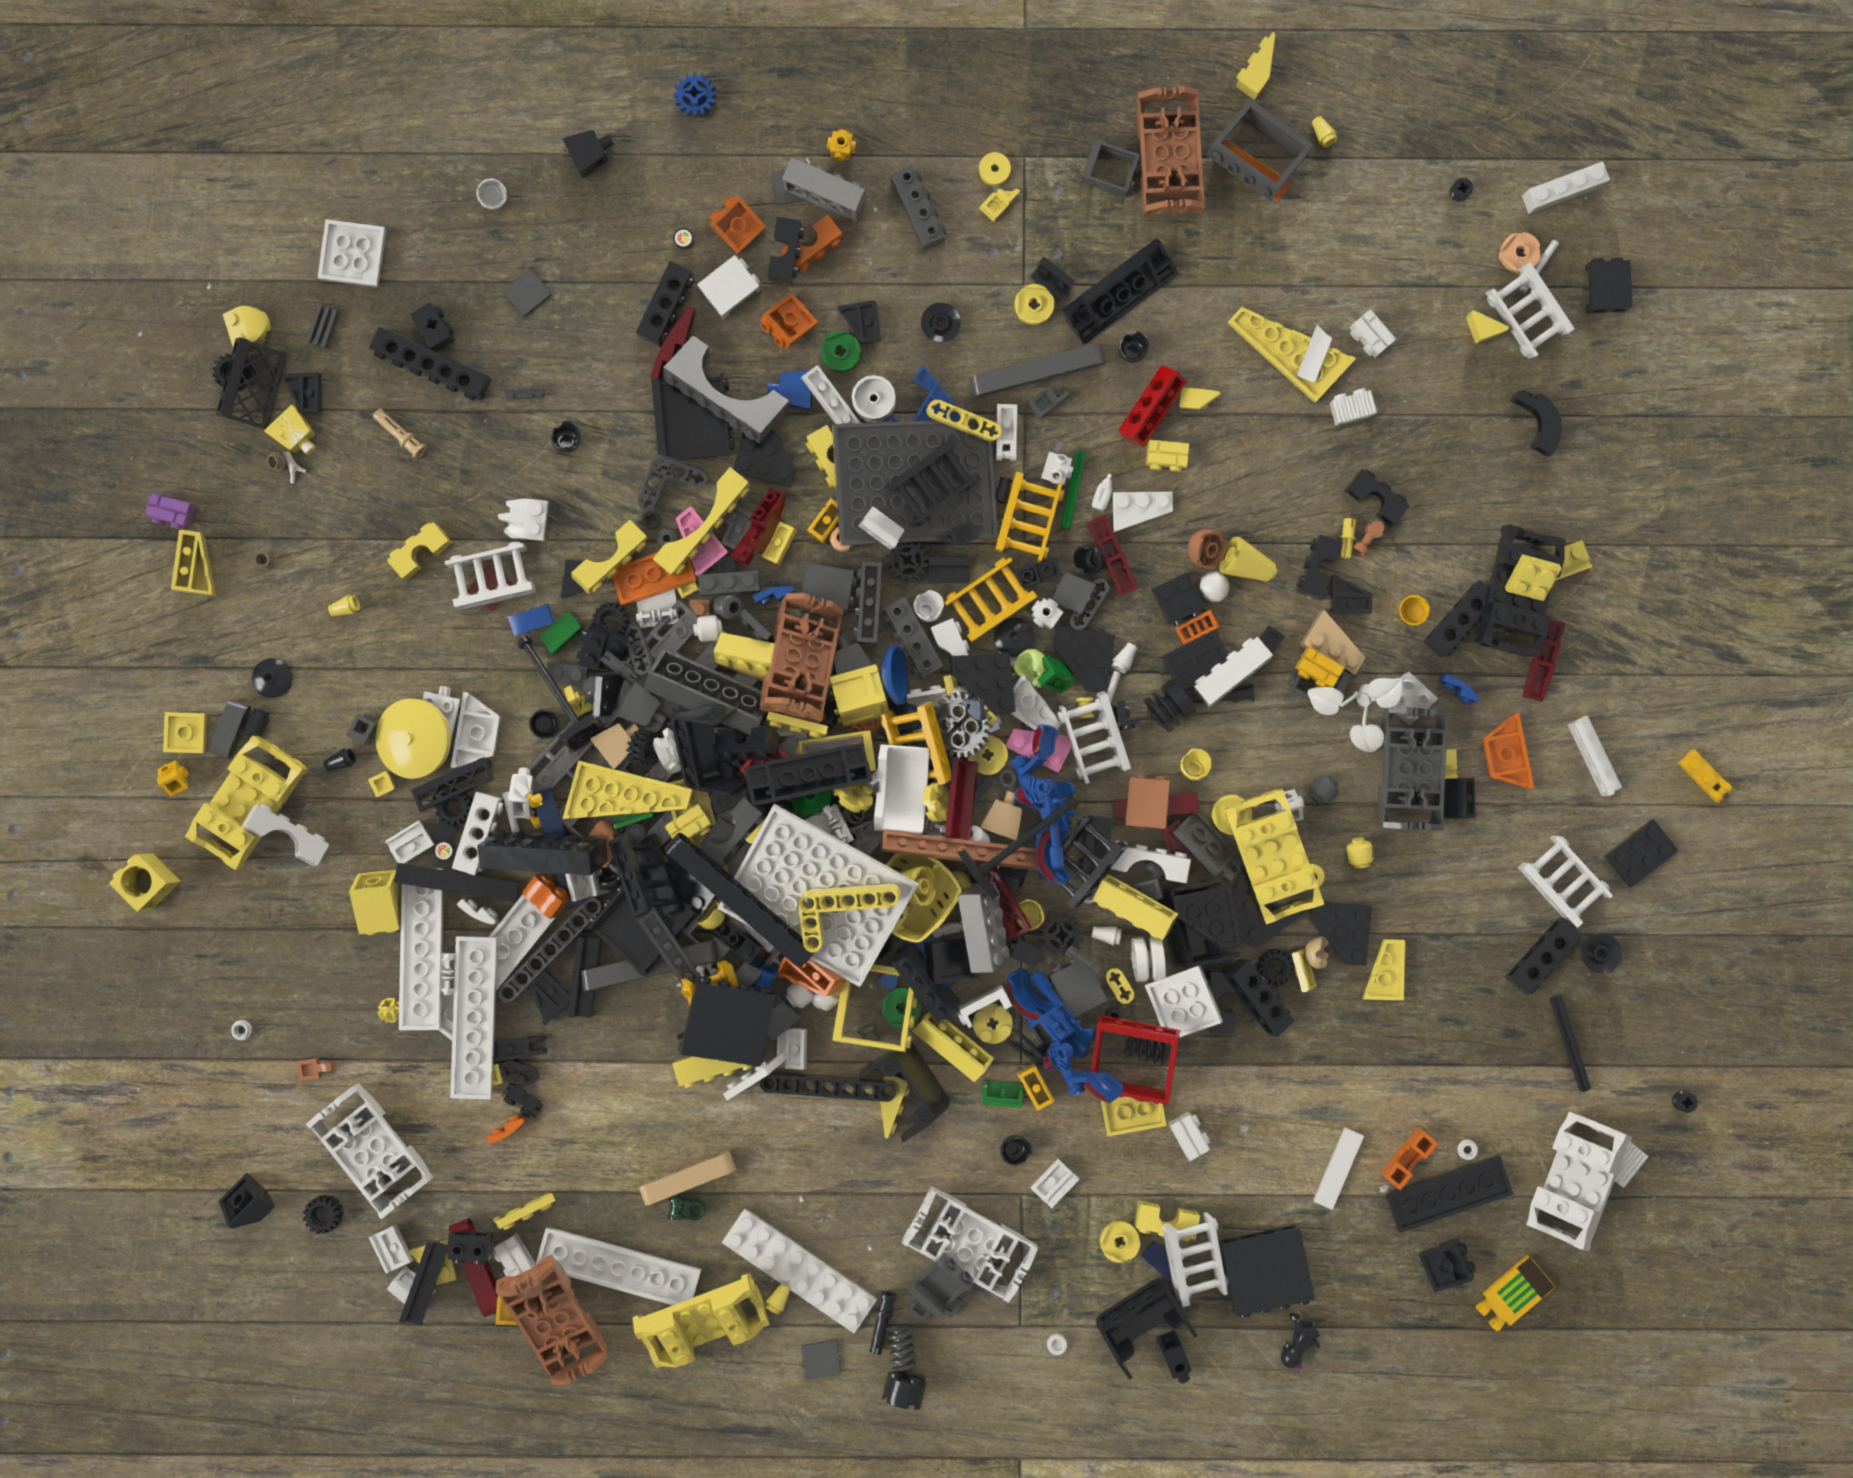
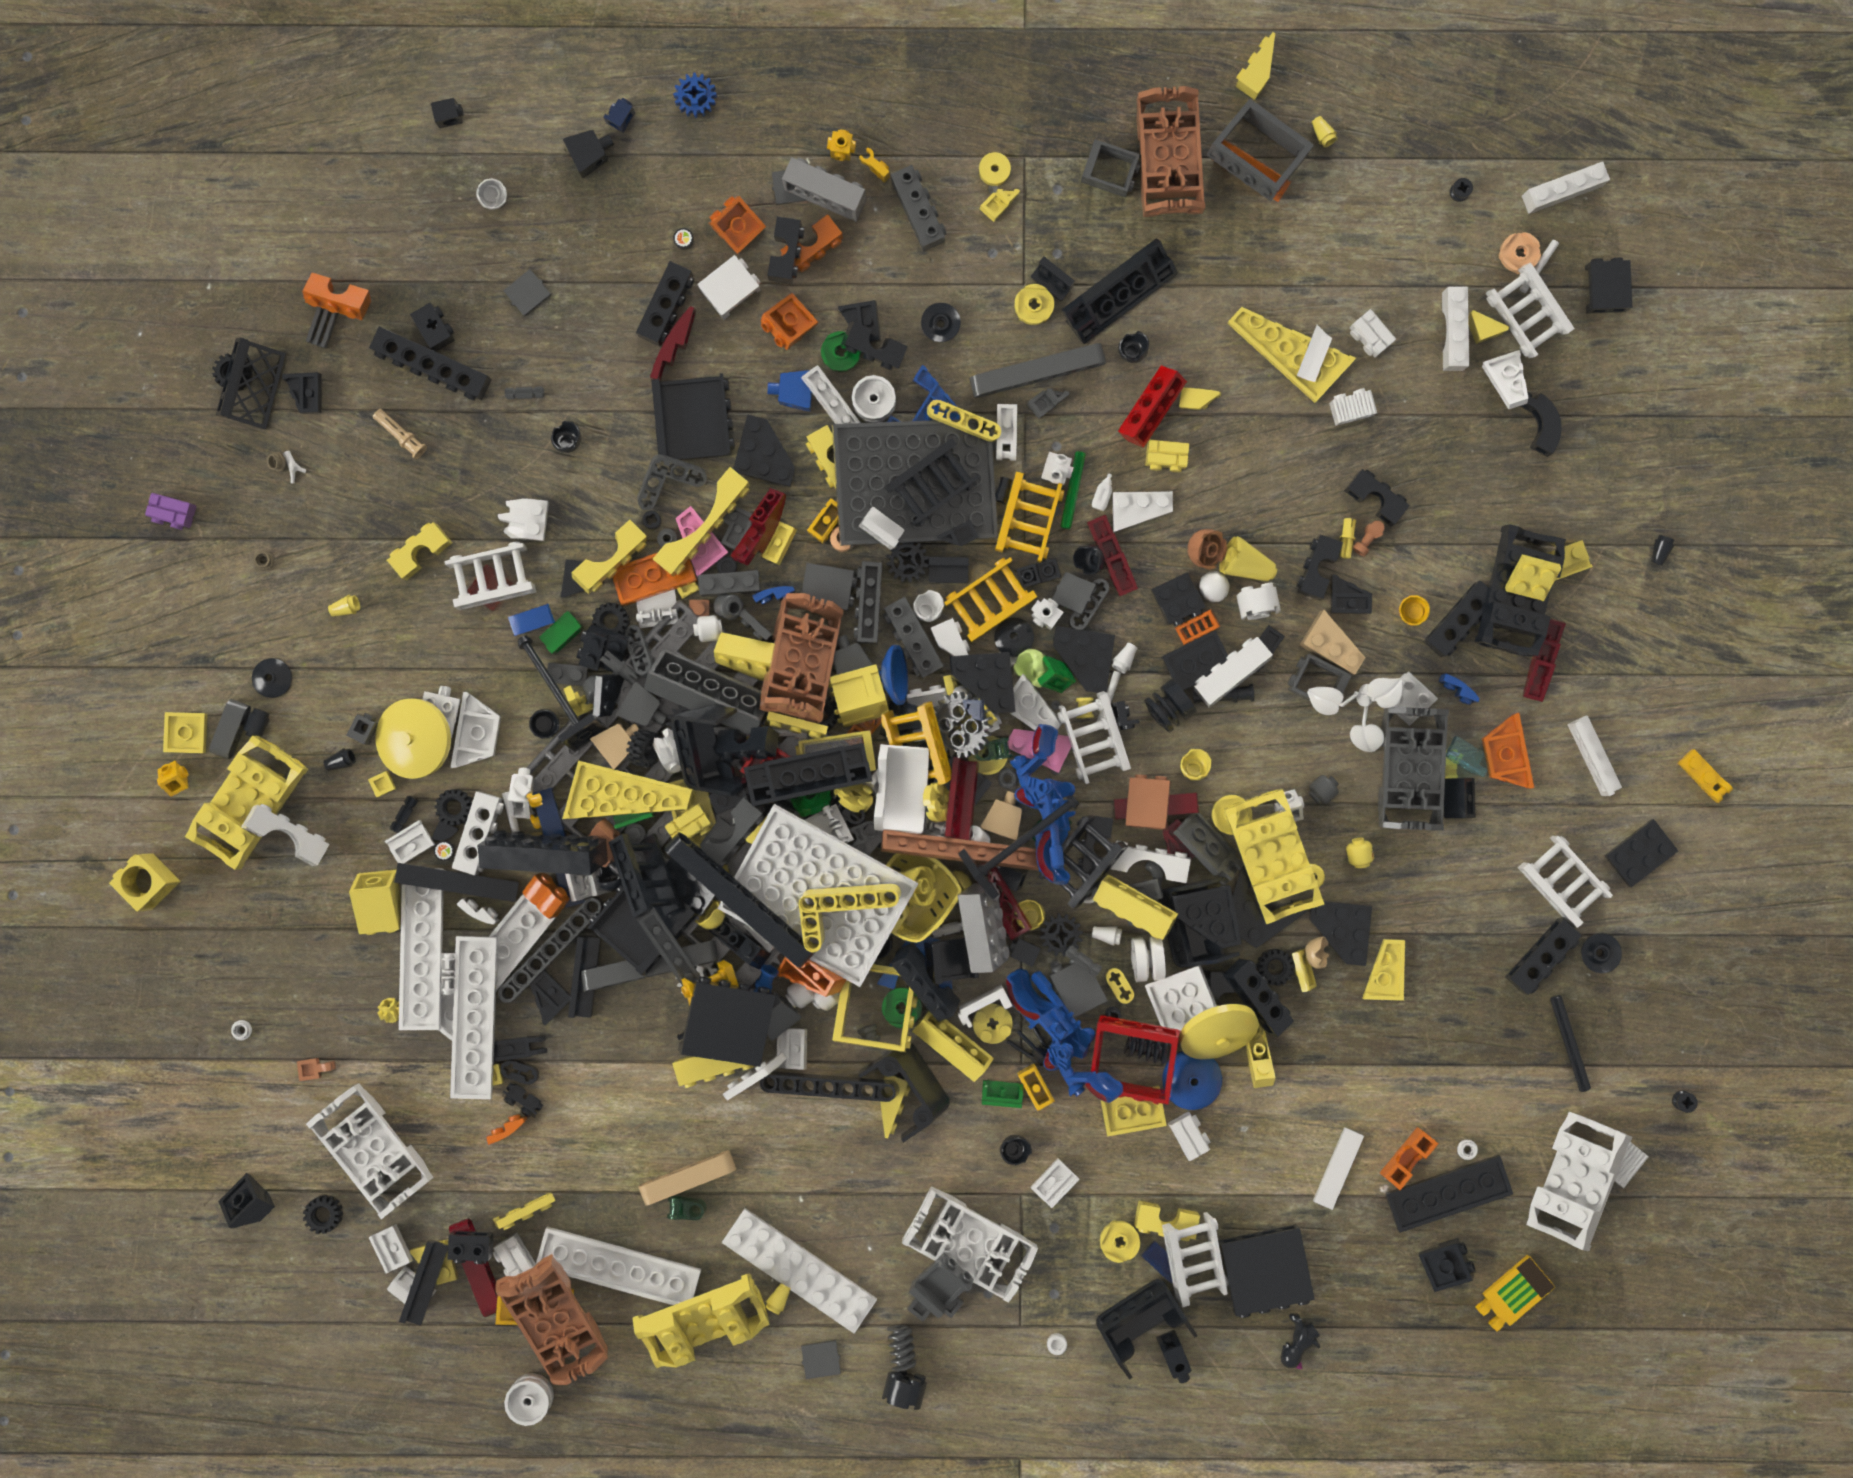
light yellow wedge [171,530,217,597] -> none
light yellow slope [223,306,270,348] -> none
light yellow torso [264,405,316,455] -> none
white plate [318,219,387,288] -> none
black fence [411,757,494,812] -> none
arch [663,336,789,443] -> none
black pin [869,1291,897,1355] -> none
yellow brick [1295,647,1344,688] -> none
none -> orange arch [302,273,371,320]
none -> black axle [390,796,418,833]
none -> black brick [431,98,464,128]
none -> white wheel [504,1373,554,1426]
none -> dark blue brick [603,98,635,133]
none -> black arch [841,322,908,371]
none -> yellow plate [859,148,890,183]
none -> clear green piece [974,737,1013,761]
none -> blue dish [1162,1051,1222,1110]
none -> light yellow dish [1179,1004,1259,1059]
none -> white brick [1237,583,1281,620]
none -> light yellow slope [1246,1024,1275,1088]
none -> white arch [1442,287,1469,371]
none -> clear light blue panel [1446,736,1487,777]
none -> white wing [1482,350,1528,409]
none -> black cone [1651,535,1675,566]

